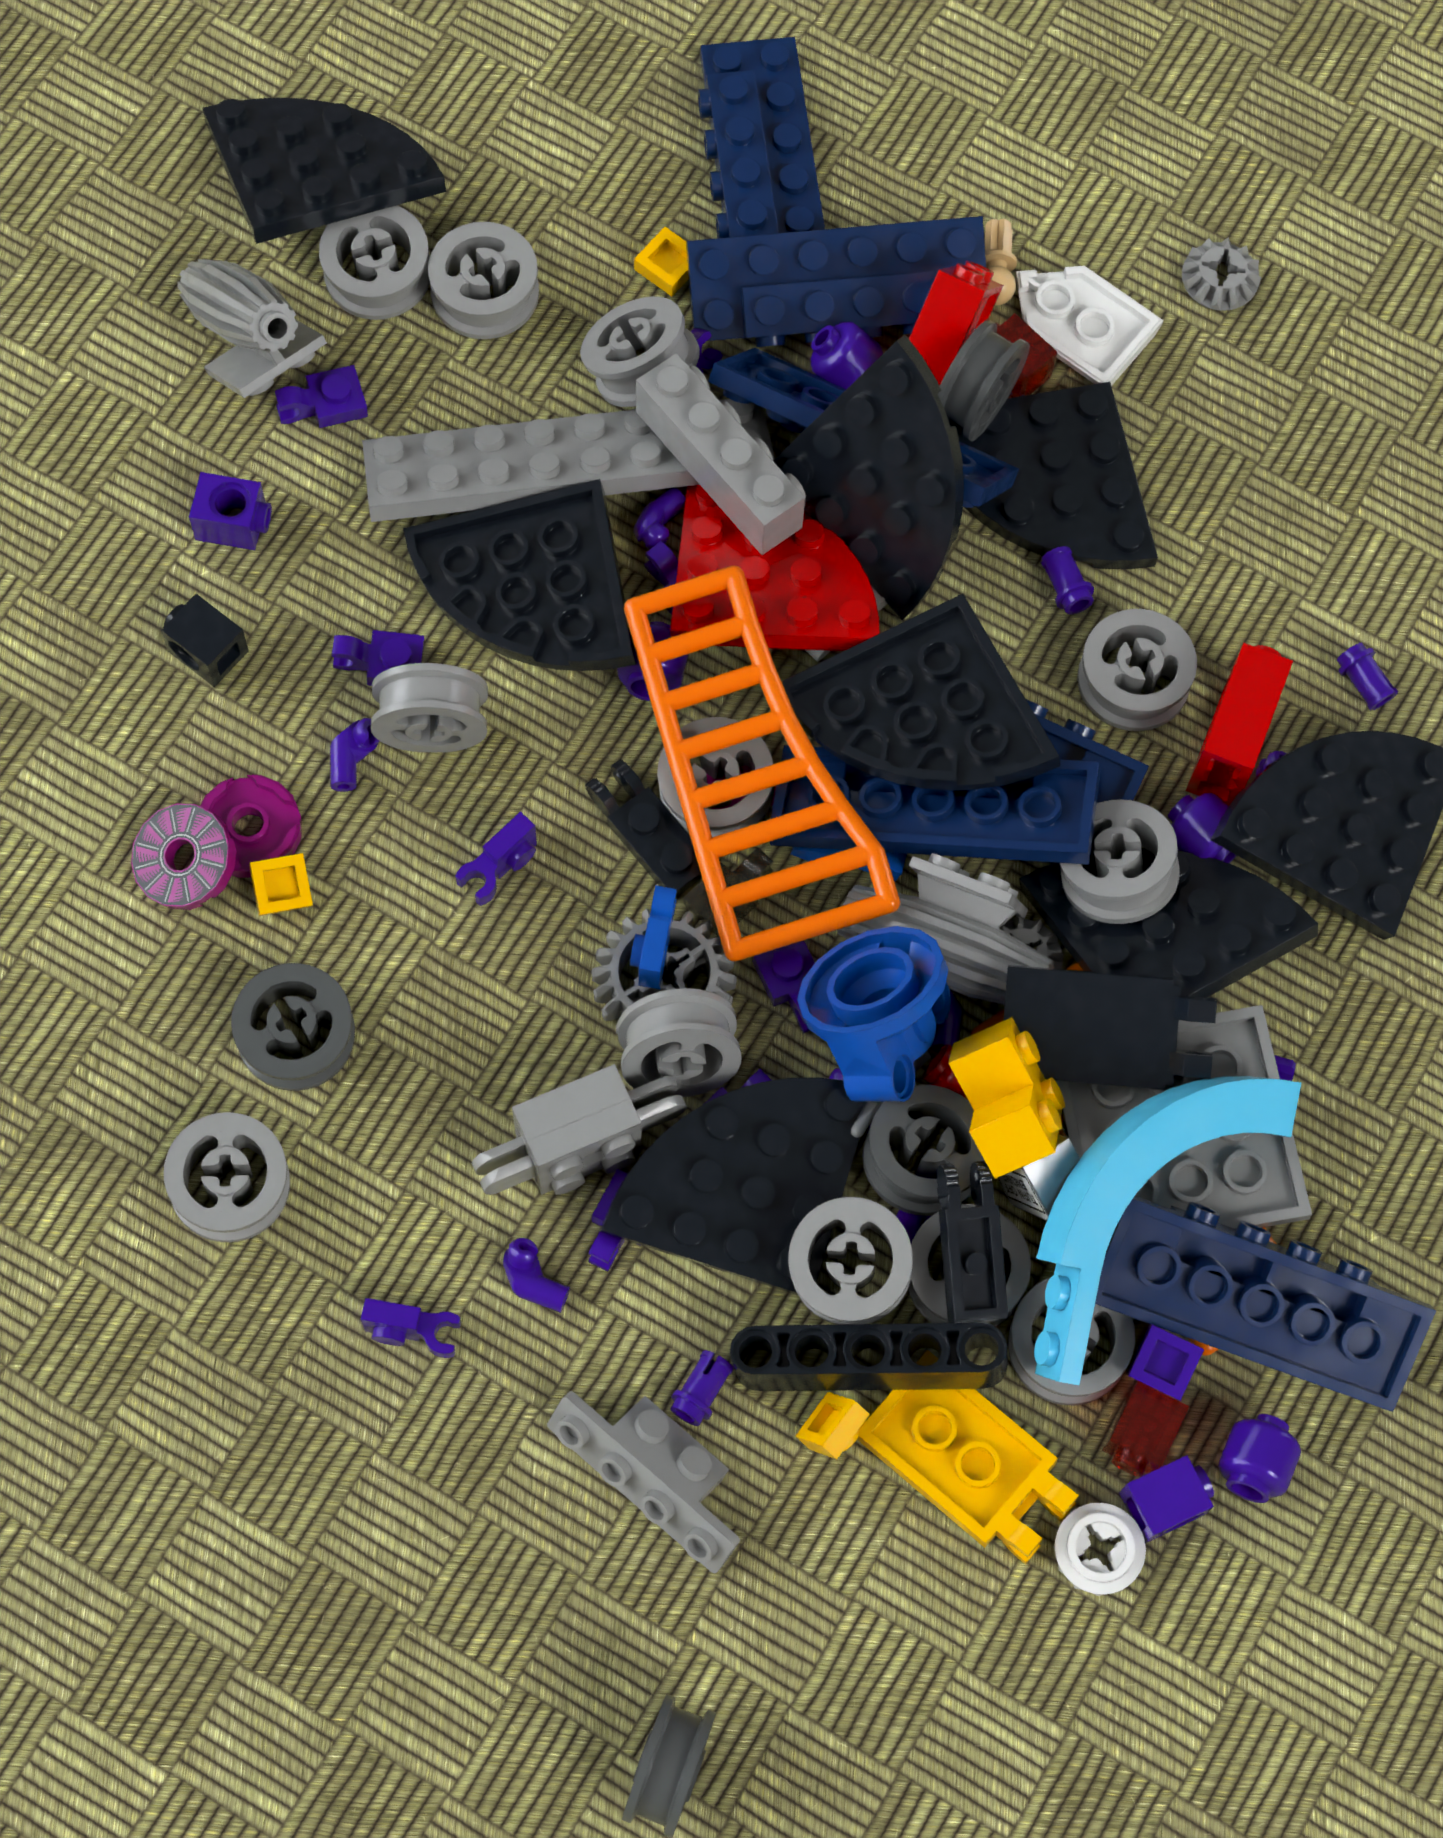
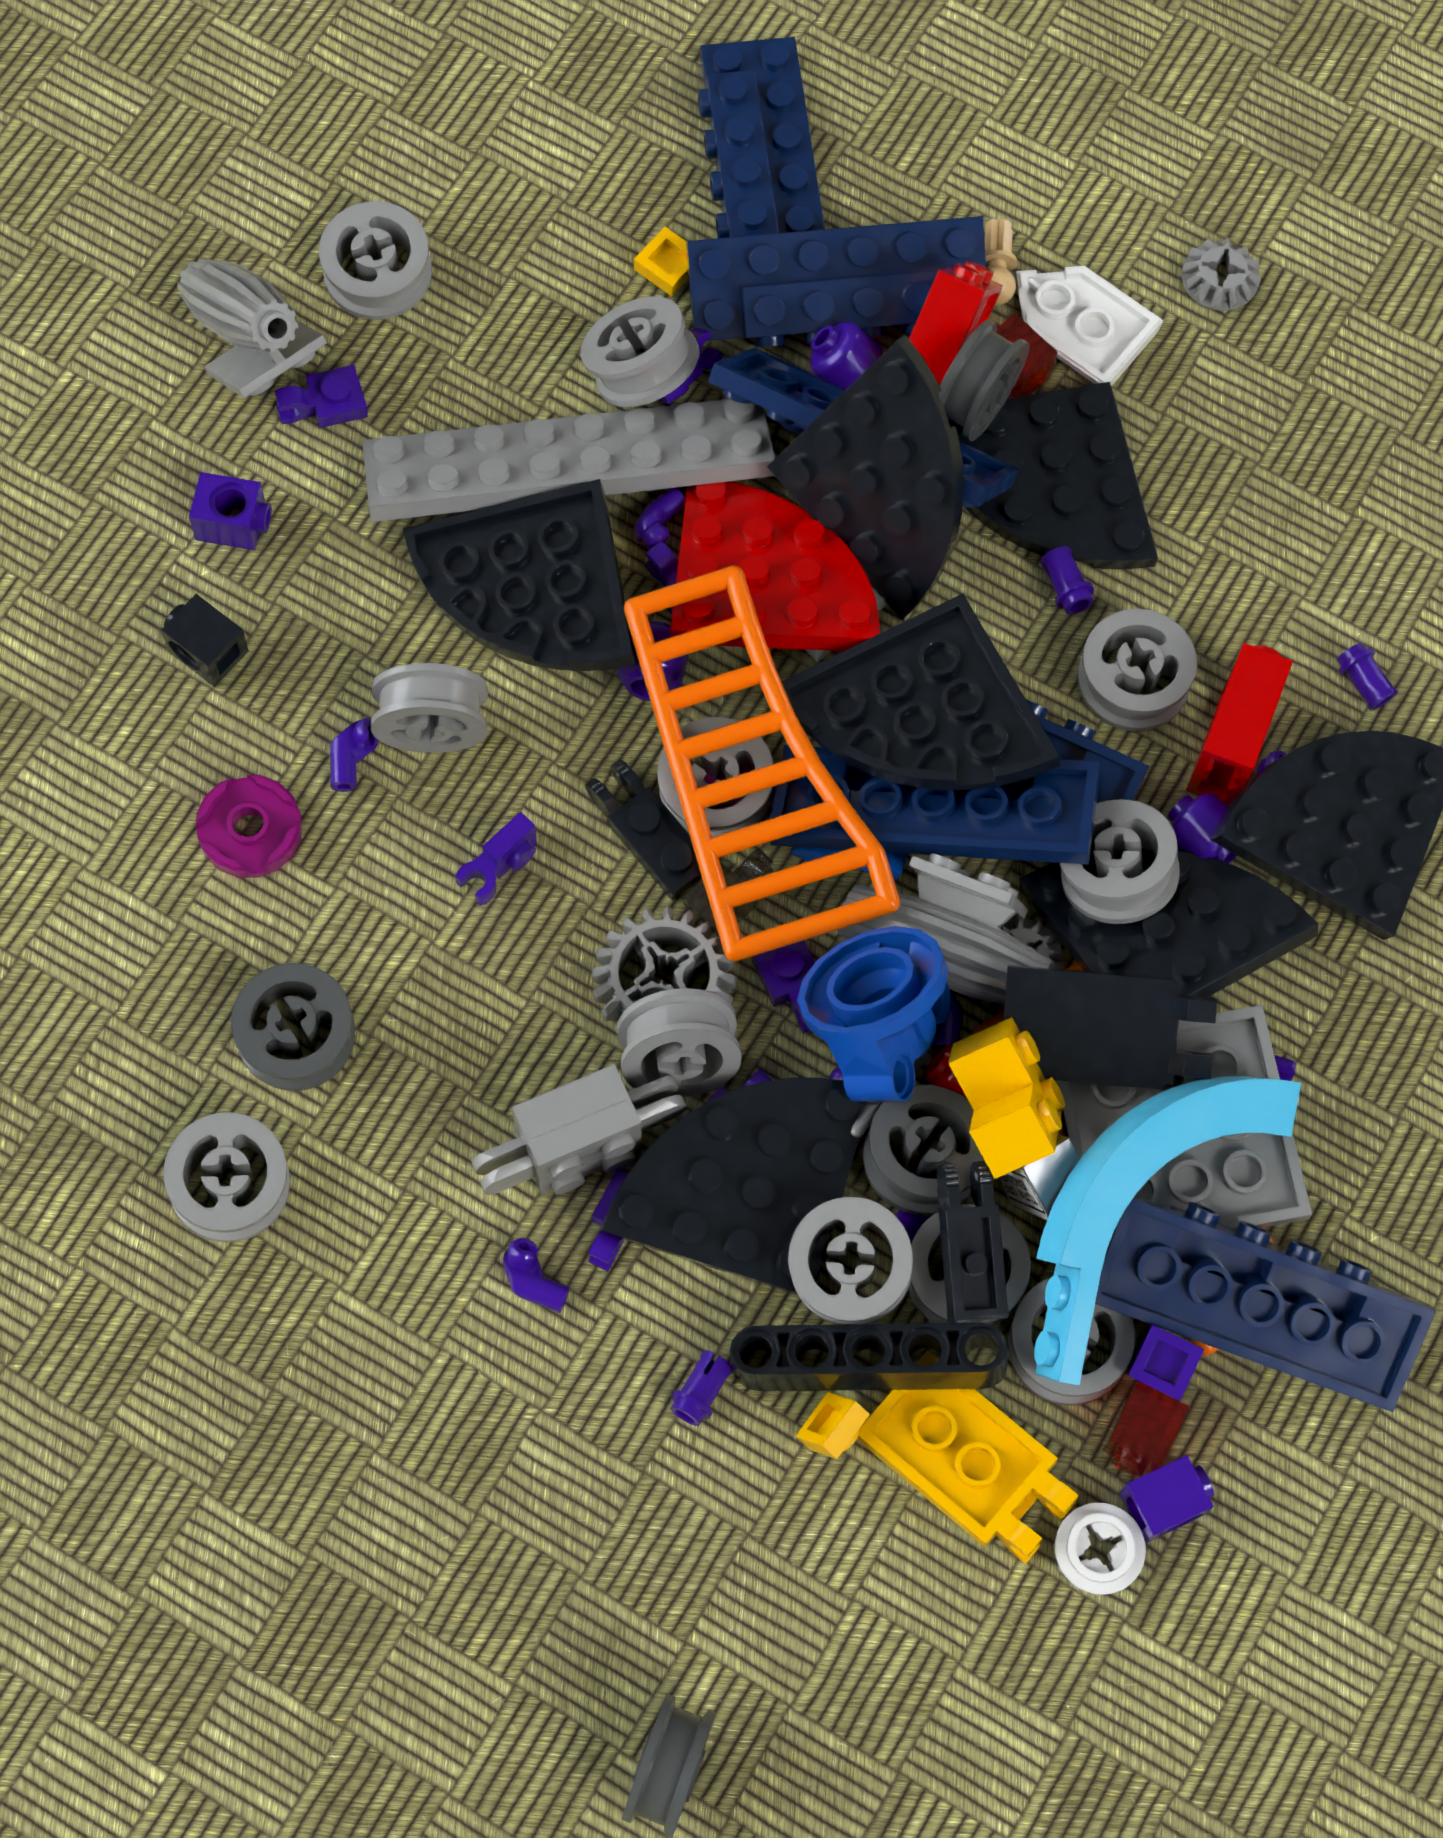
tile [131,803,237,910] -> none
black plate [202,98,446,244] -> none
yellow plate [249,853,313,916] -> none
dark purple plate [332,630,425,686] -> none
dark purple plate [360,1298,461,1358] -> none
light grey wheel [428,222,539,339] -> none
light grey bracket [547,1391,740,1573] -> none
blue plate [630,886,677,990] -> none
light grey brick [636,353,806,555] -> none
dark purple head [1218,1414,1301,1503] -> none

